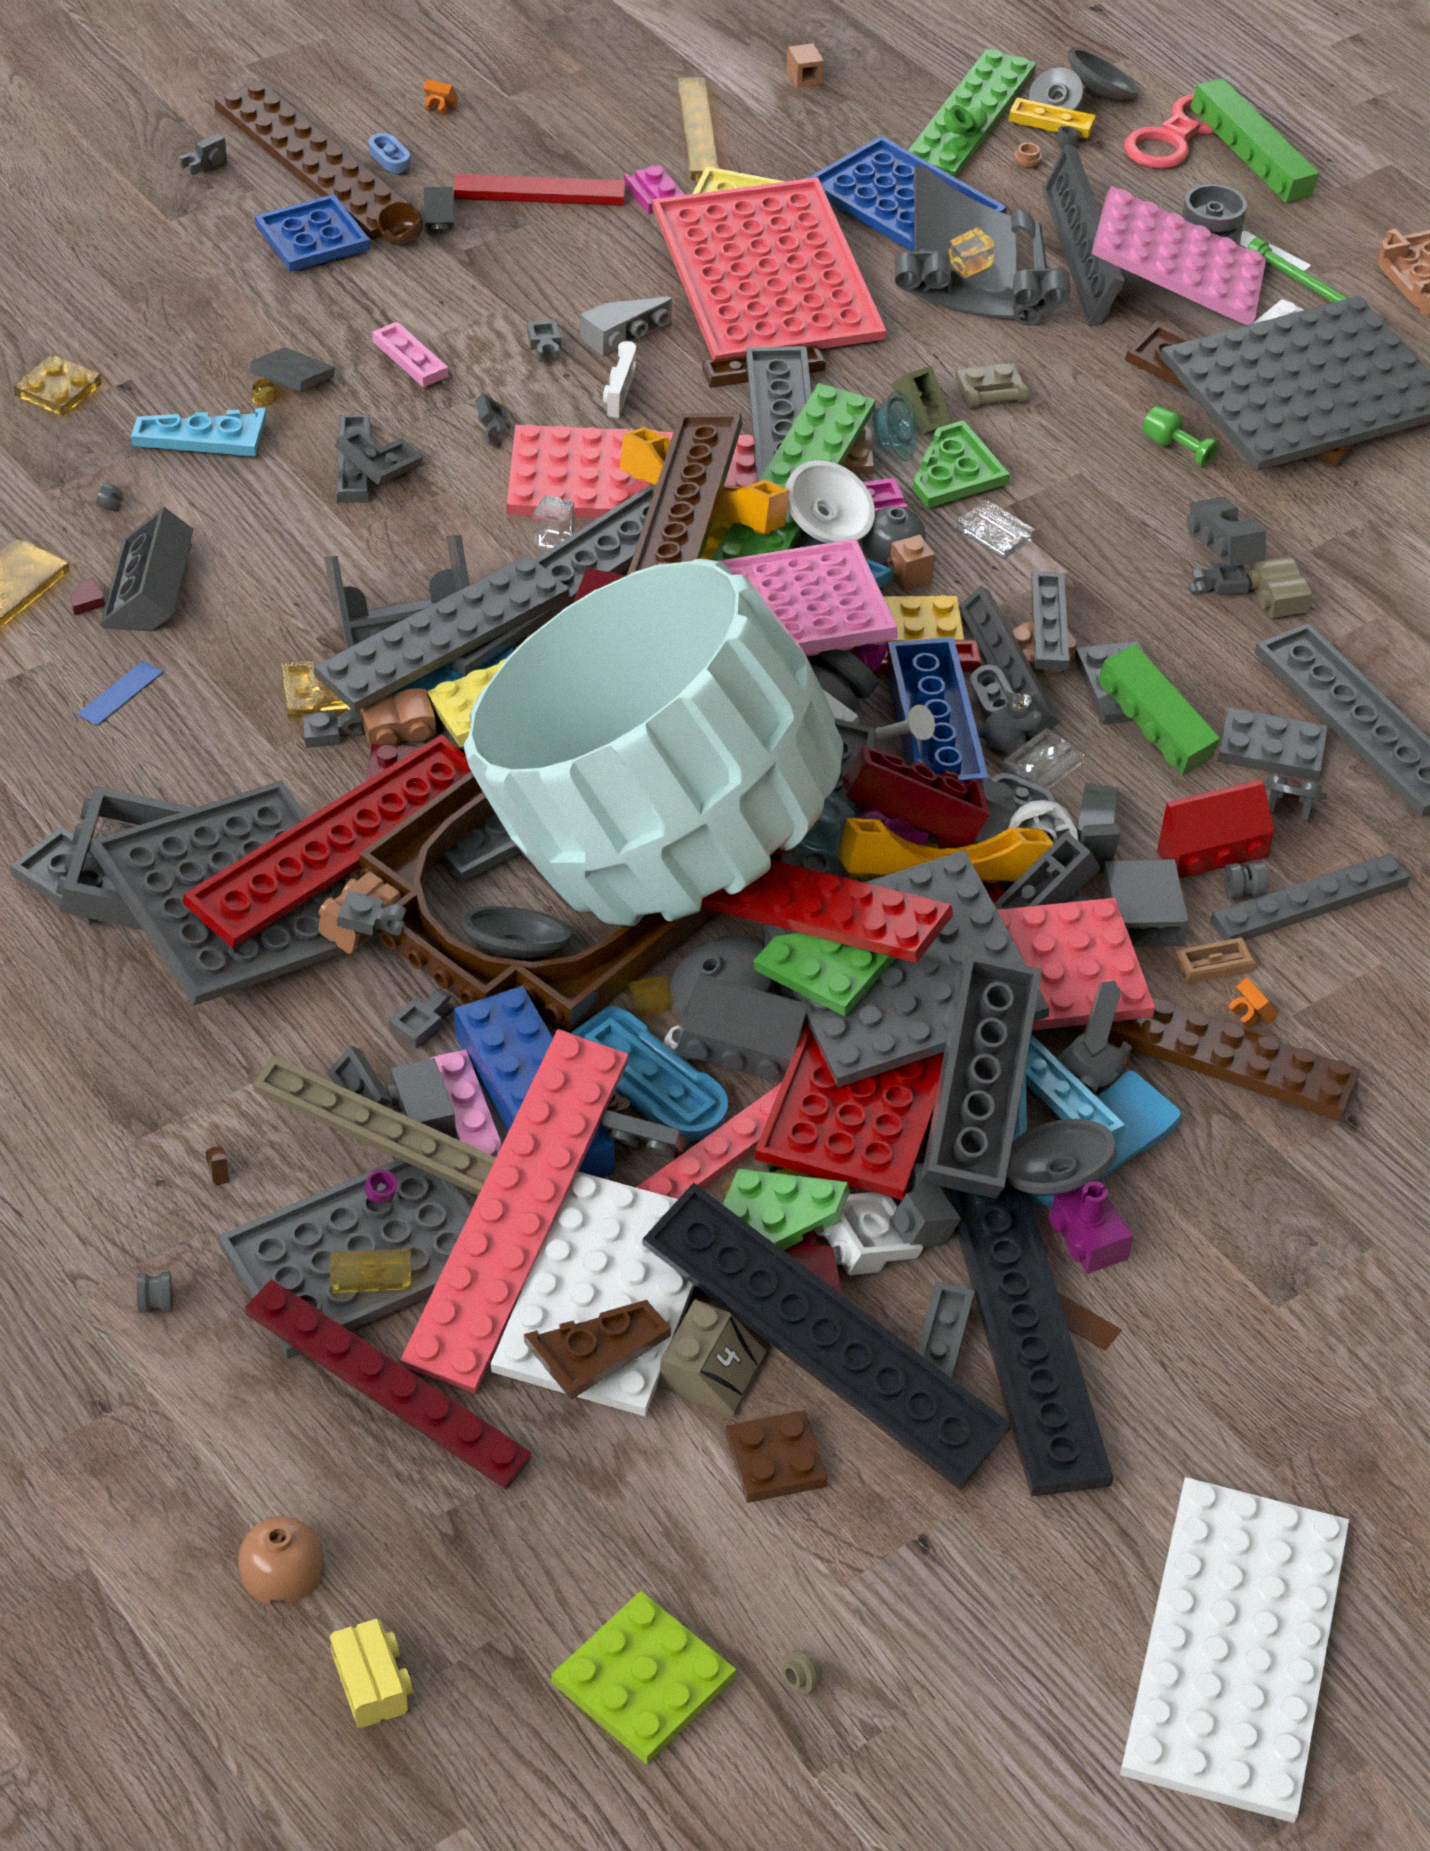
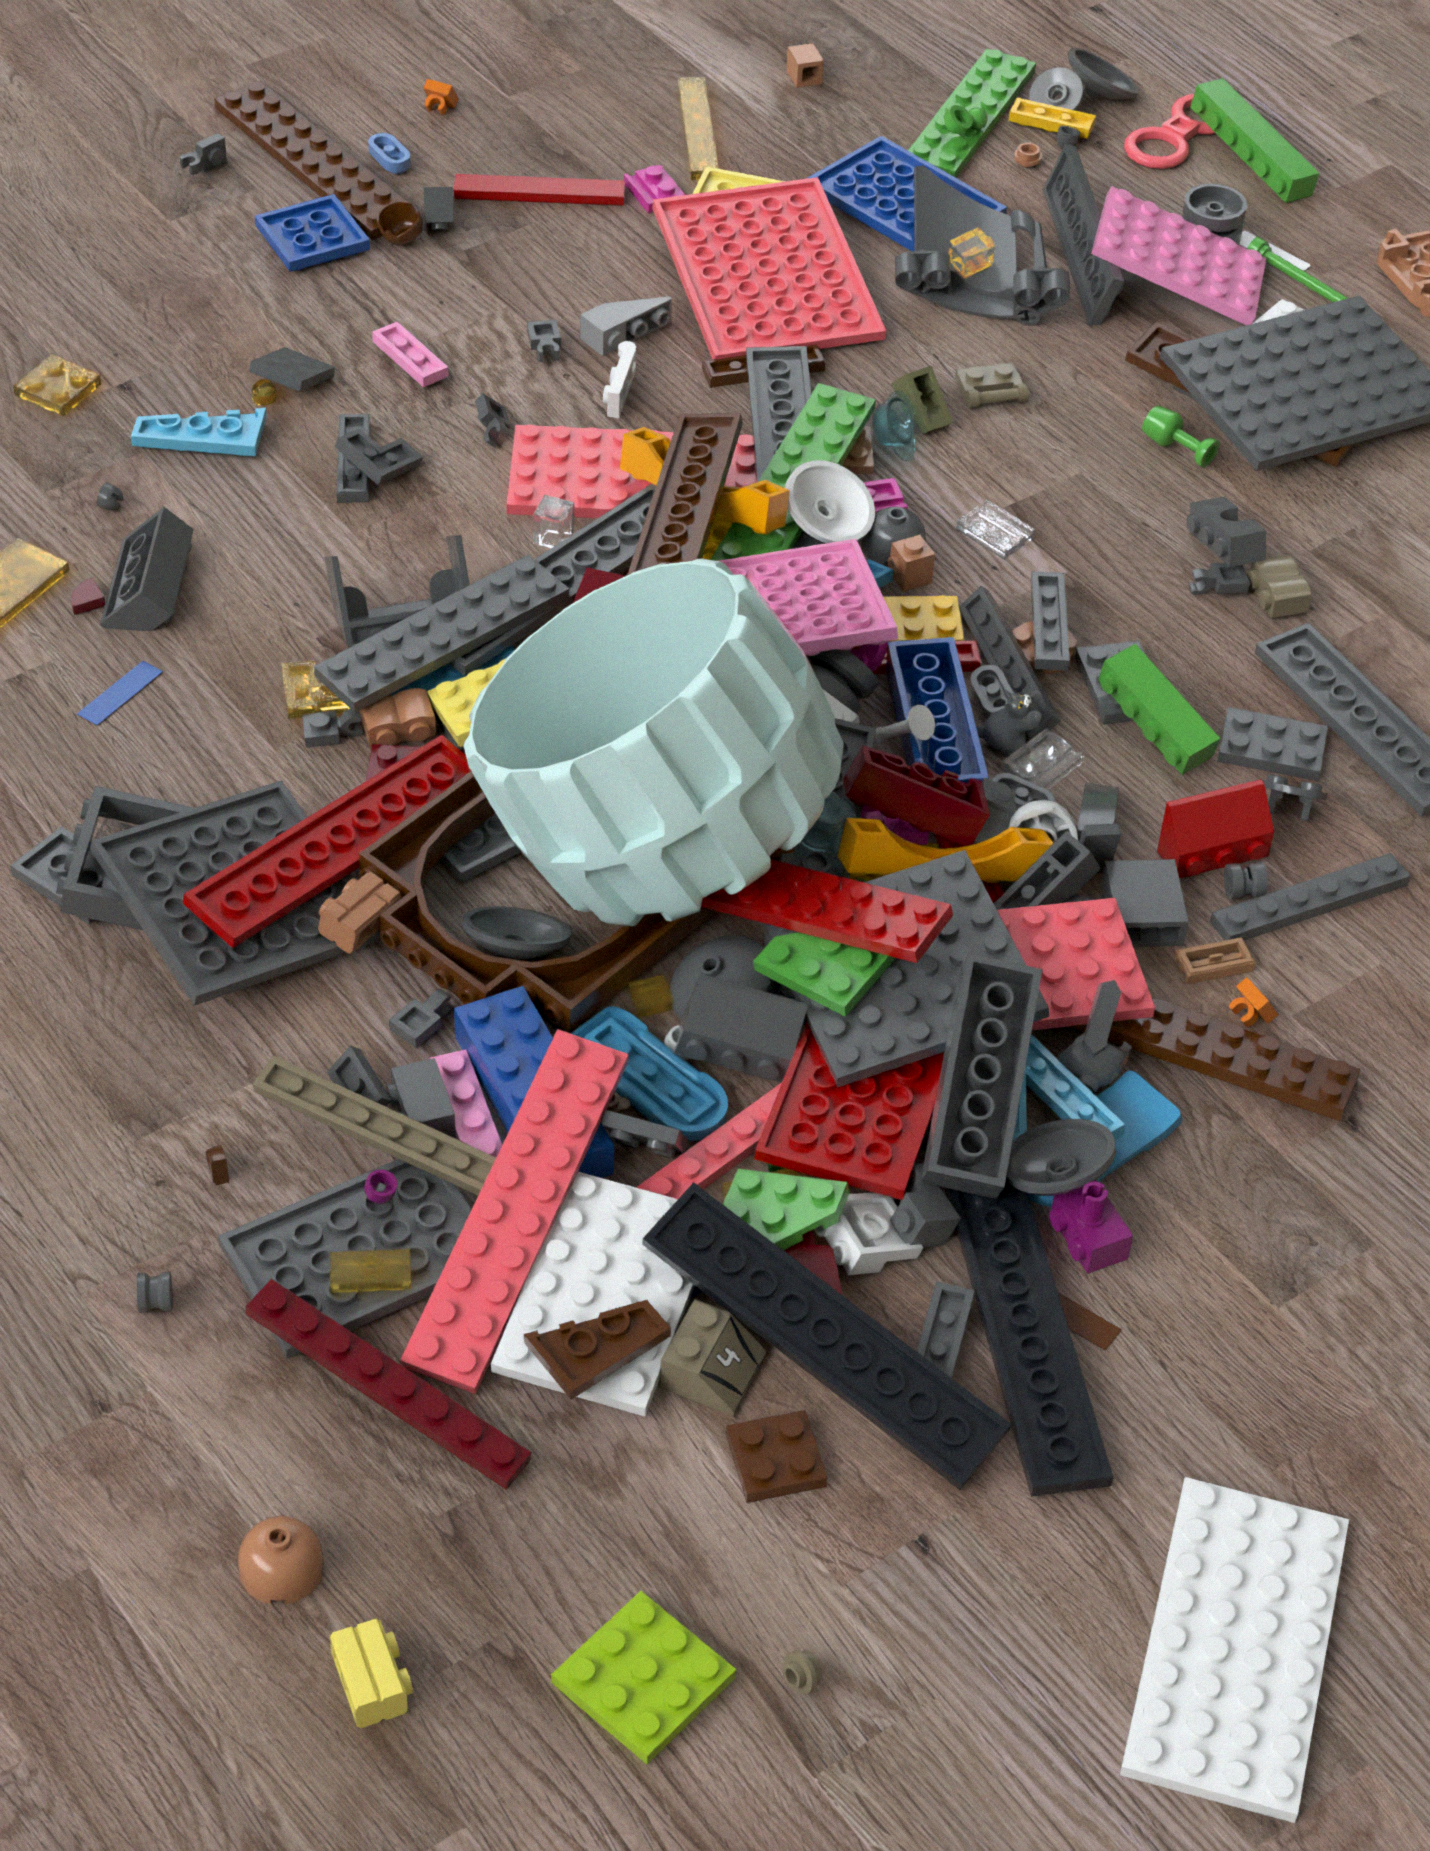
dark grey plate [337,891,406,935] -> none
bright green plate [912,420,1010,508] -> none

